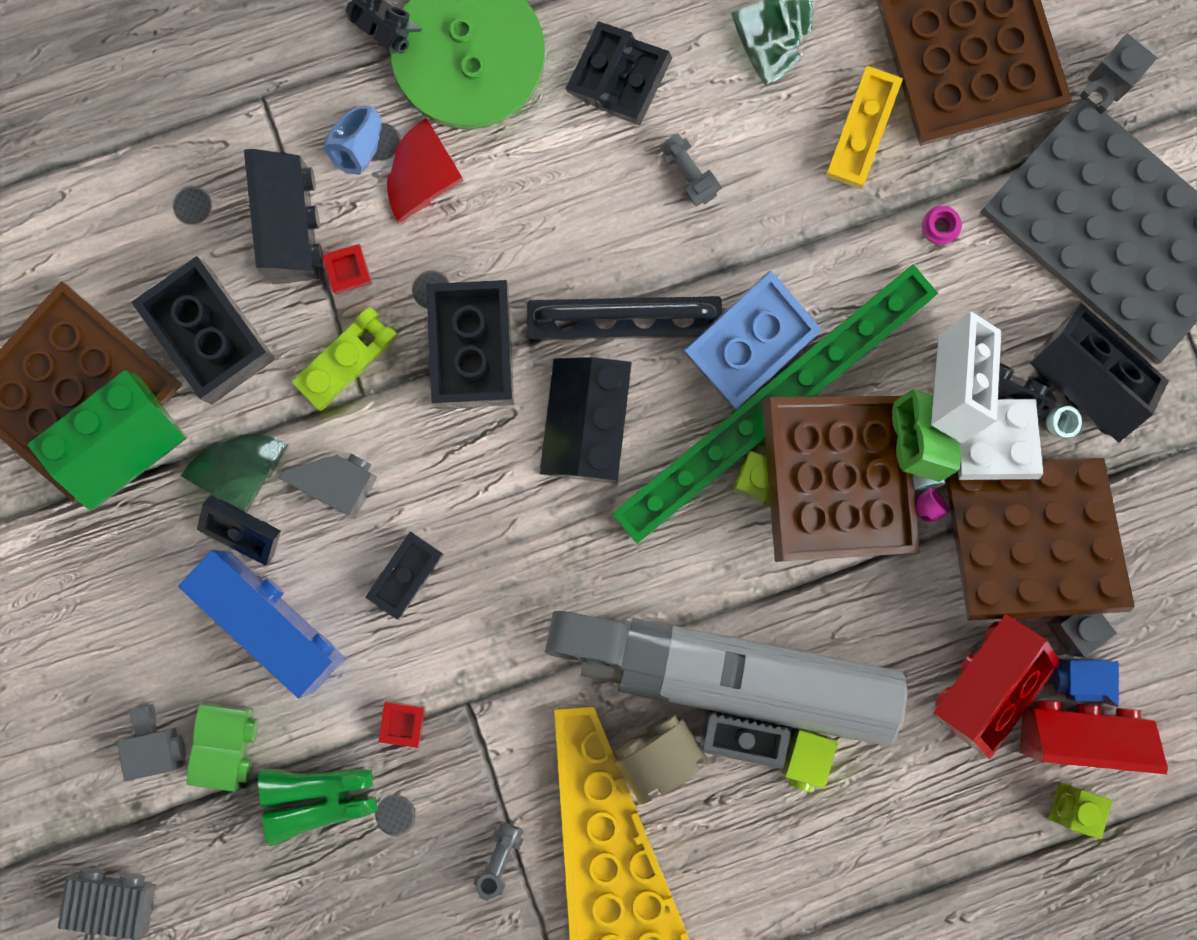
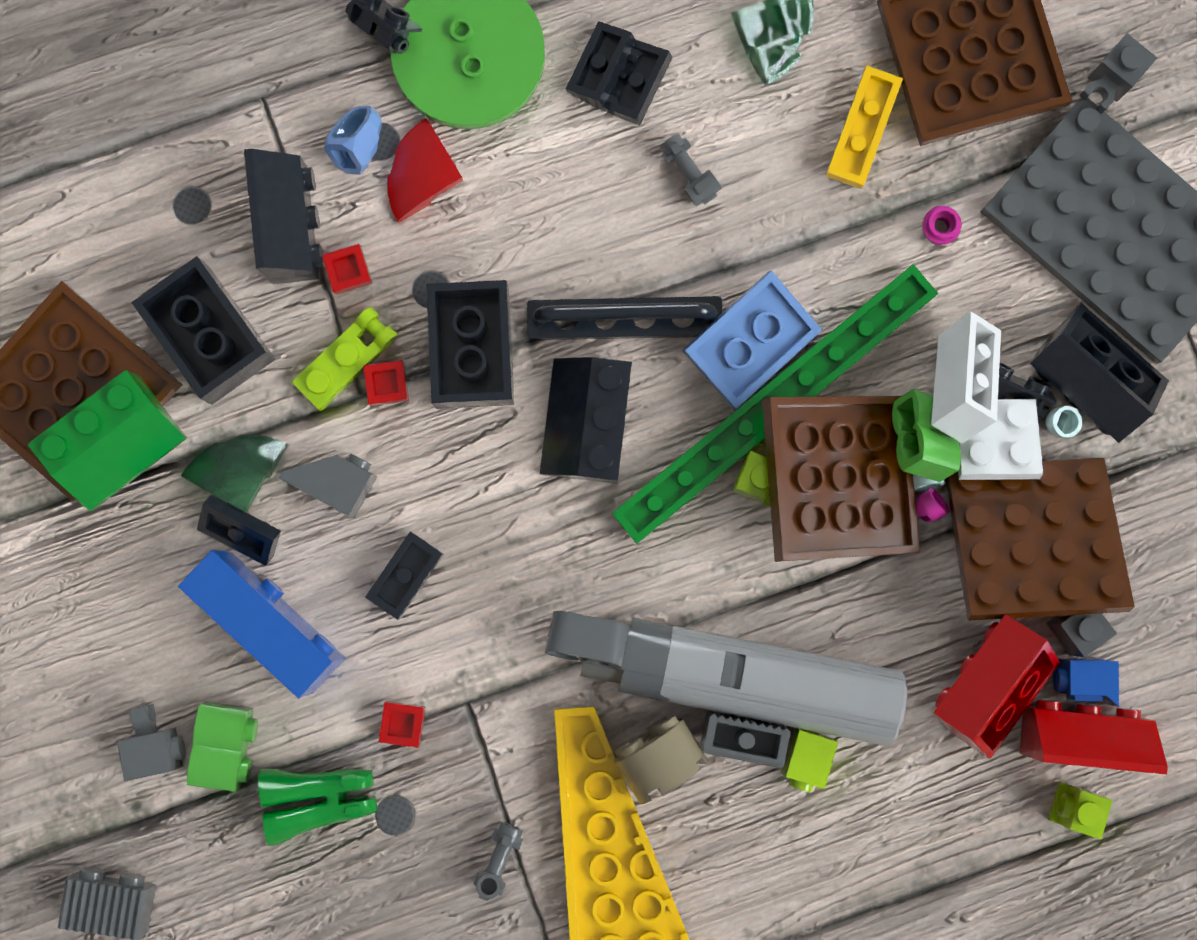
none -> red plate [363,360,409,406]

